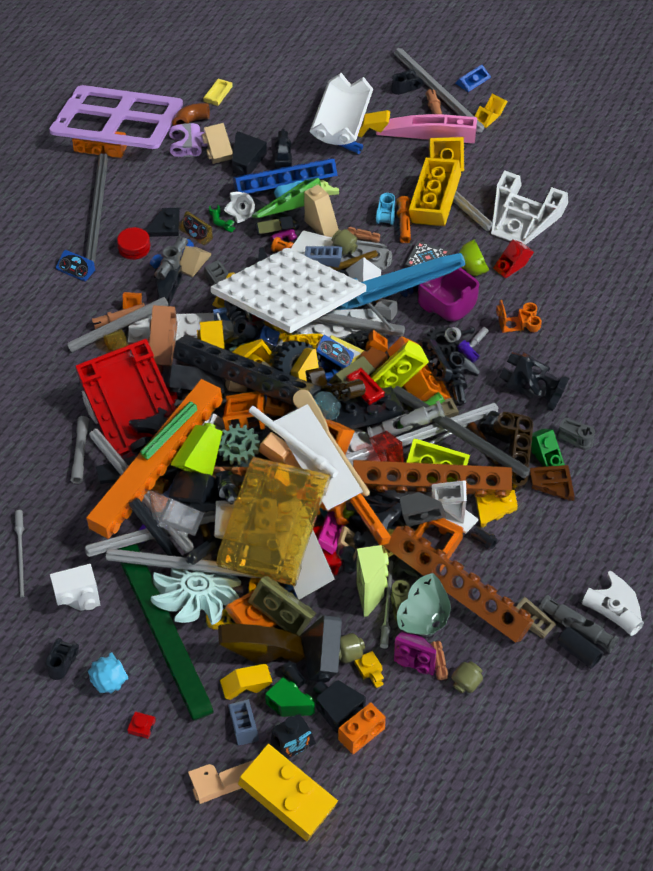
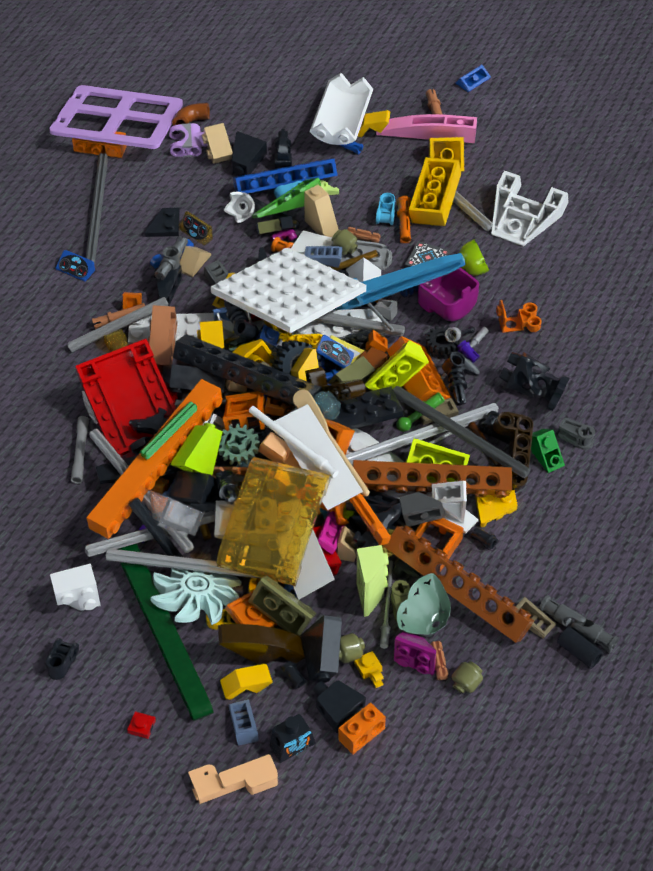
light grey piece [14,510,24,597] -> none
medium azure animal [88,652,128,693] -> none
red head [117,227,150,260] -> none
black axle [186,535,226,565] -> none
light yellow tile [203,79,233,106] -> none
green arm [209,205,235,233] -> none
yellow brick [238,743,338,841] -> none
green slope [265,677,315,717] -> none
black piece [338,546,357,573] -> none
red tile [346,368,385,405] -> none
light grey piece [367,401,445,444] -> none
clear red slope [369,431,404,462] -> none
black piece [391,69,423,95] -> none
light grey axle [394,48,484,133] -> none
black beam [419,338,452,383] -> none
yellow slope [474,94,508,128] -> none
red slope [493,239,534,278] -> none
reddish brown wing [529,465,575,501] -> none
white pin [582,571,644,636] -> none

